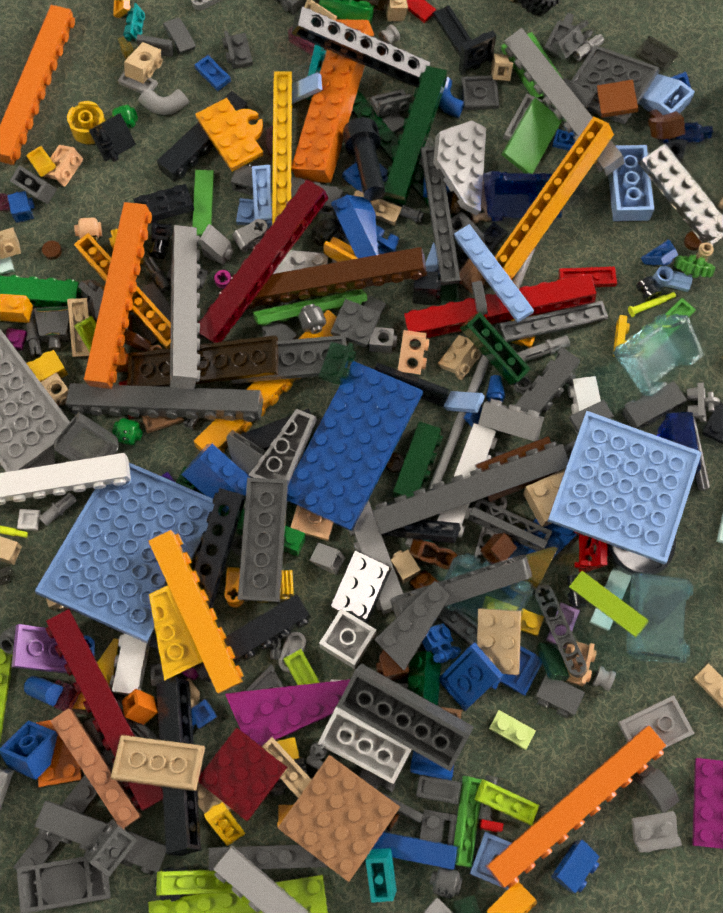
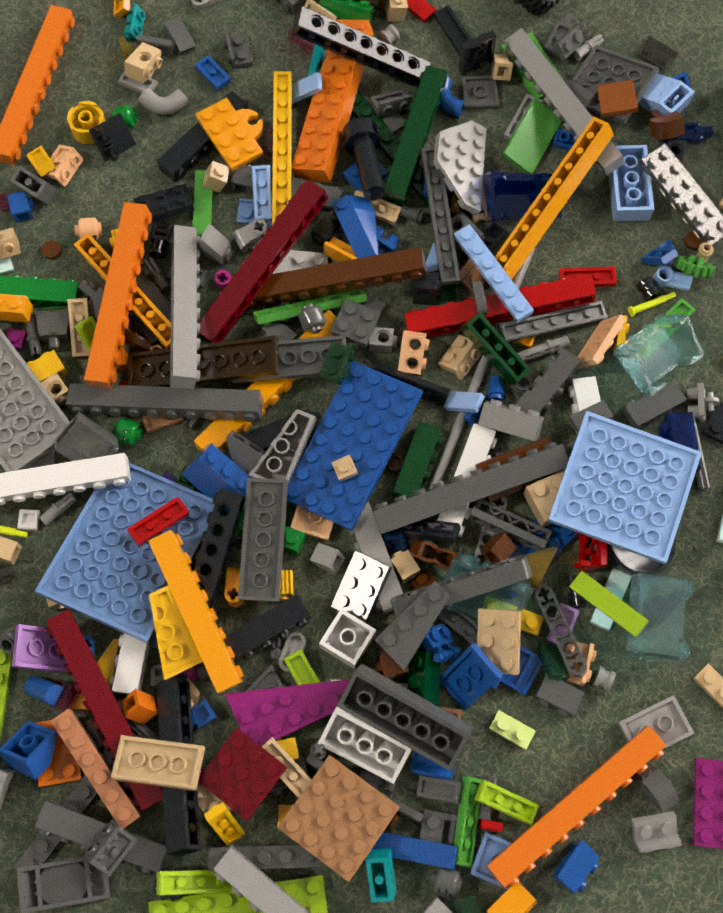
none -> red plate [127,497,190,547]
none -> tan brick [202,161,230,193]
none -> tan plate [331,454,358,482]
none -> dark blue tile [382,531,410,551]
none -> light nougat plate [577,314,626,369]

